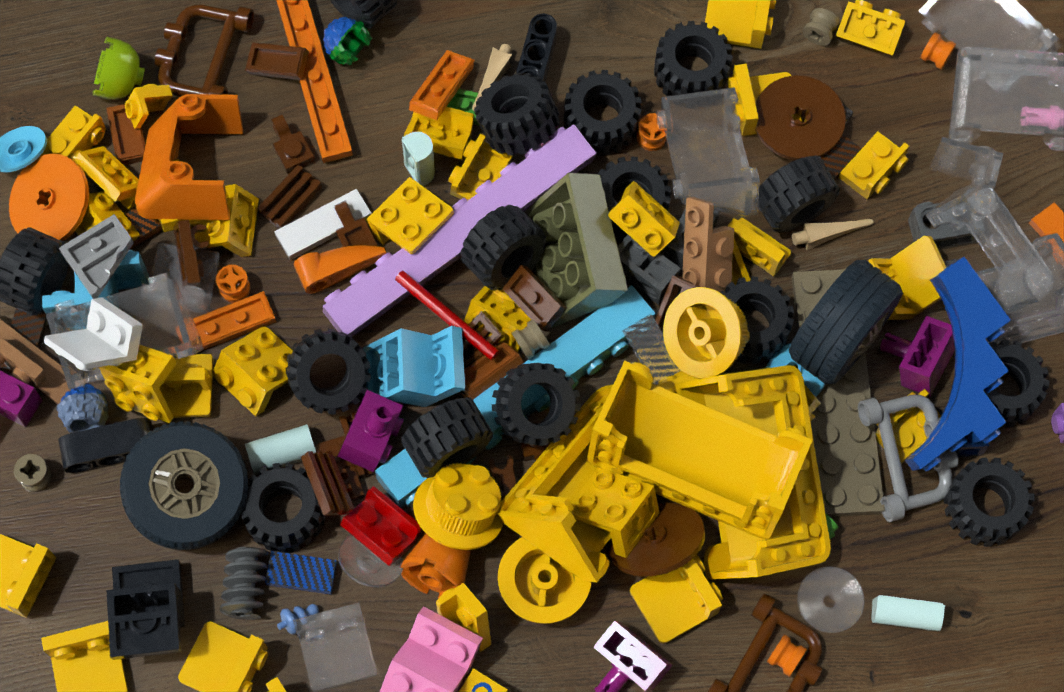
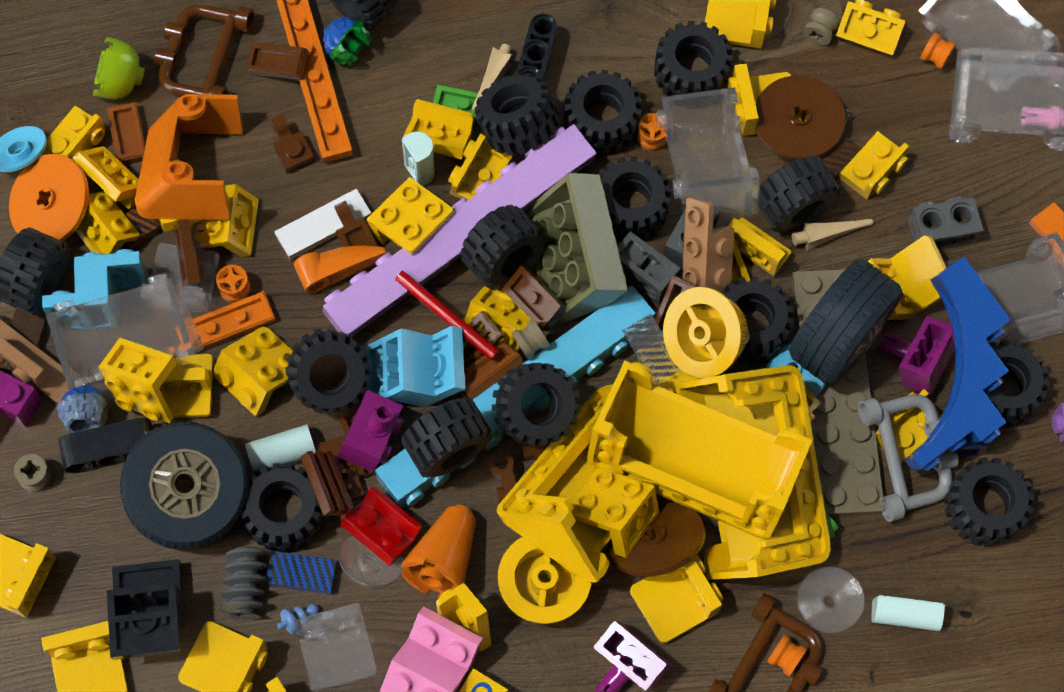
white bracket [44,297,143,371] -> none
light grey wing [59,214,133,299] -> none
yellow bracket [125,84,172,129] -> none
reddish brown tile [257,165,322,229] -> none
orange tile [409,50,474,120] -> none
yellow piece [413,463,503,550] -> none
yellow bracket [608,181,680,257] -> none
clear windscreen [925,184,1054,314] -> none
clear bracket [929,137,1004,213] -> none

